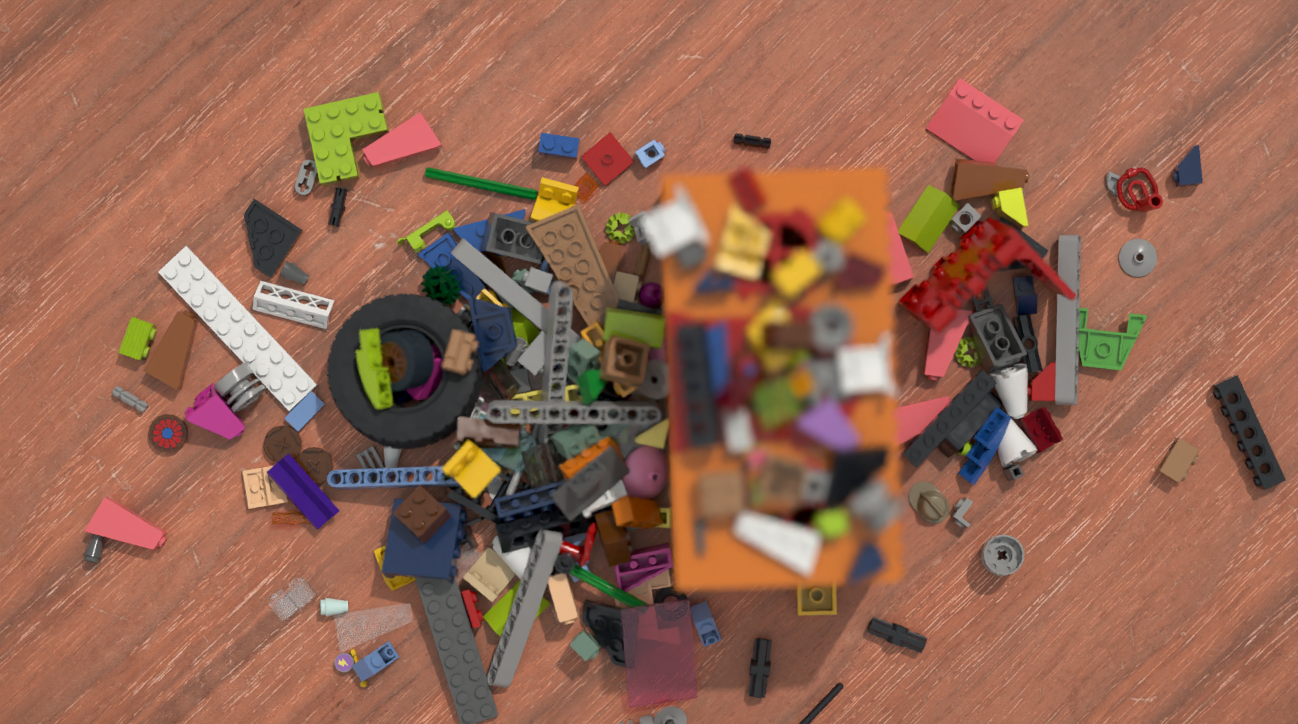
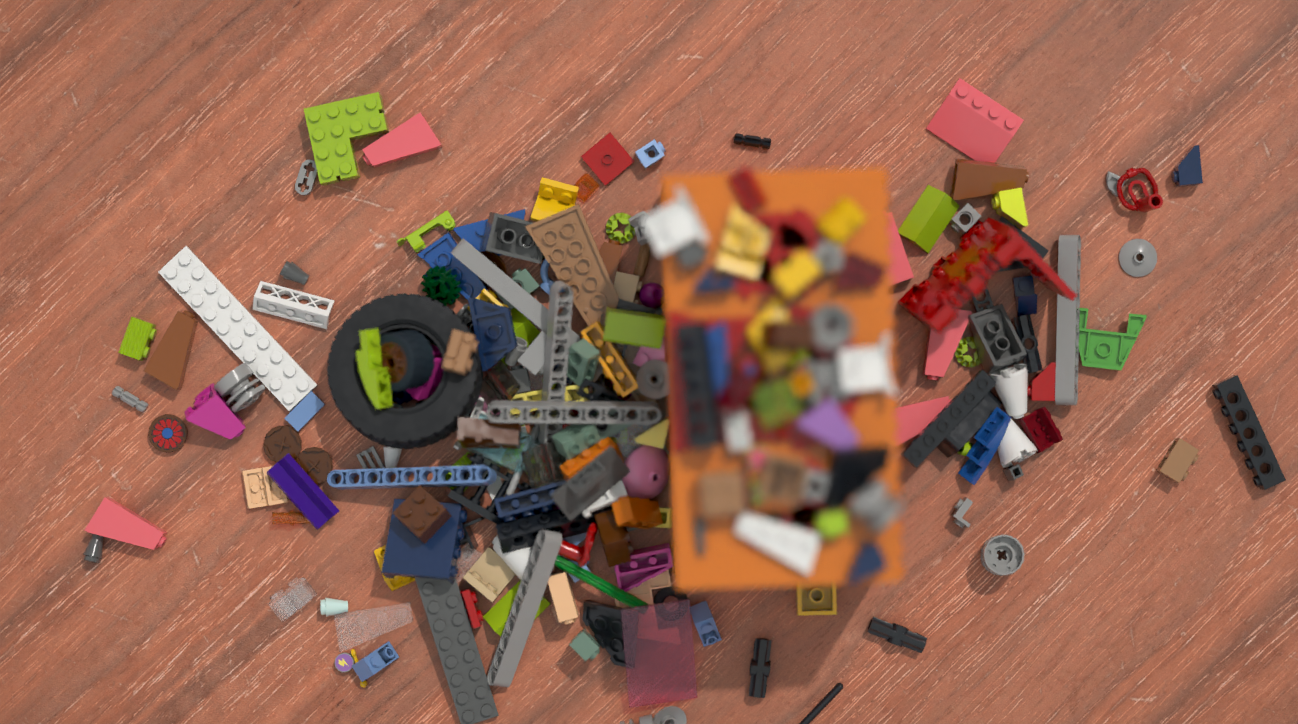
black plate [244,199,303,278] -> none
black pin [328,187,348,227] -> none
green axle [425,167,537,200] -> none
yellow bracket [442,440,501,498] -> none
light grey brick [522,267,553,295] -> none
blue brick [538,133,580,160] -> none
black wheel [555,552,576,574] -> none
green slope [577,370,607,406] -> none
medium nougat brick [599,336,650,387] -> none
dark tan piece [909,481,950,524] -> none

